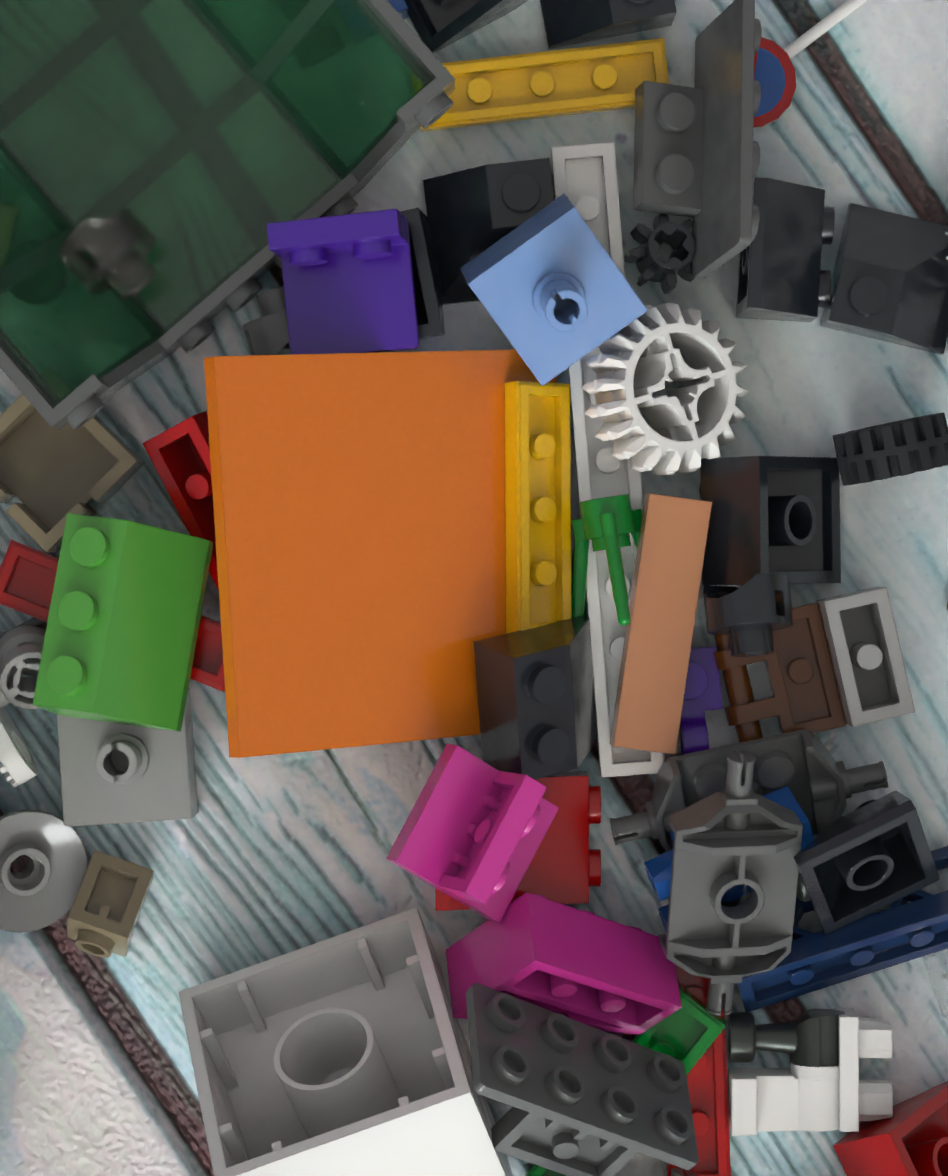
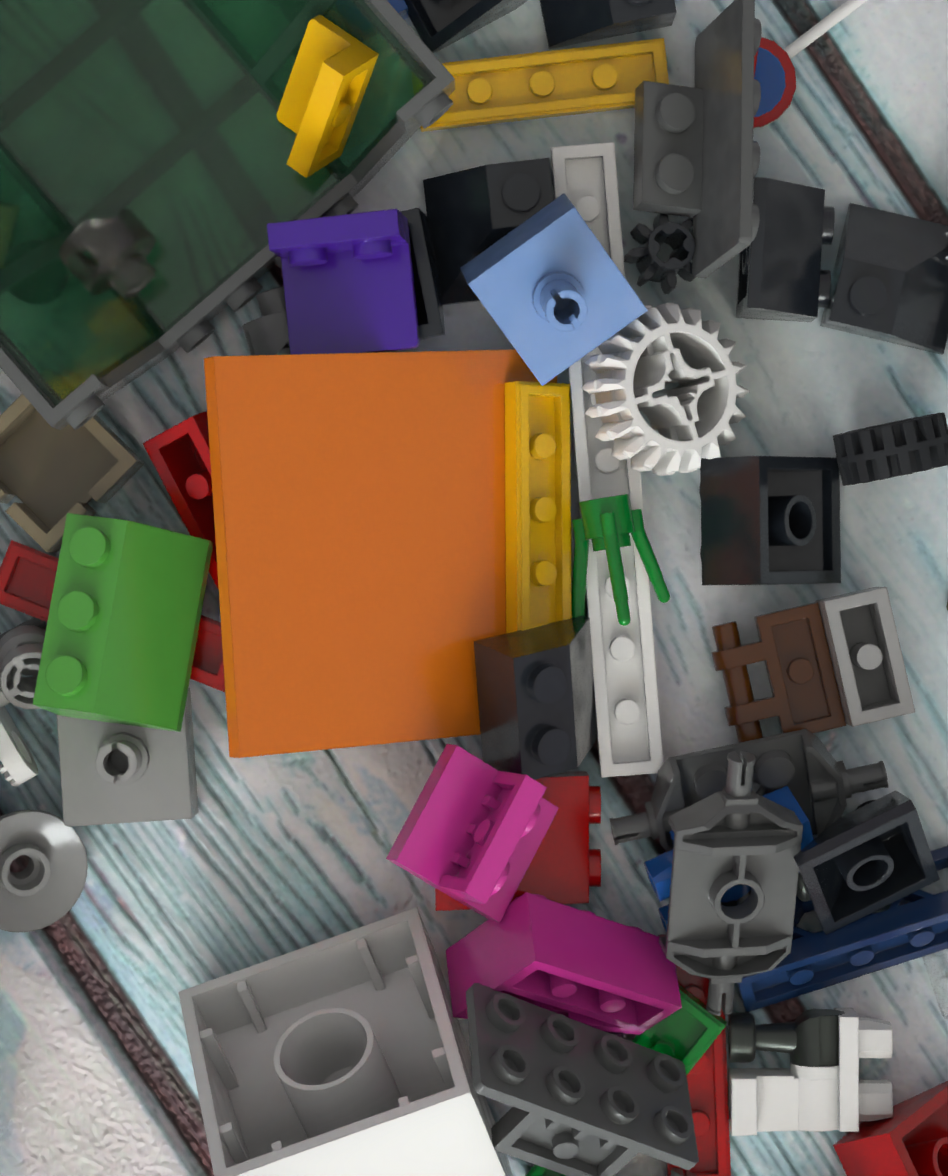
dark tan bracket [67,850,154,958] -> none
nougat tile [610,493,712,754] -> none
dark purple plate [679,646,723,755] -> none
black piece [703,573,794,657] -> none
none -> yellow panel [276,15,379,178]

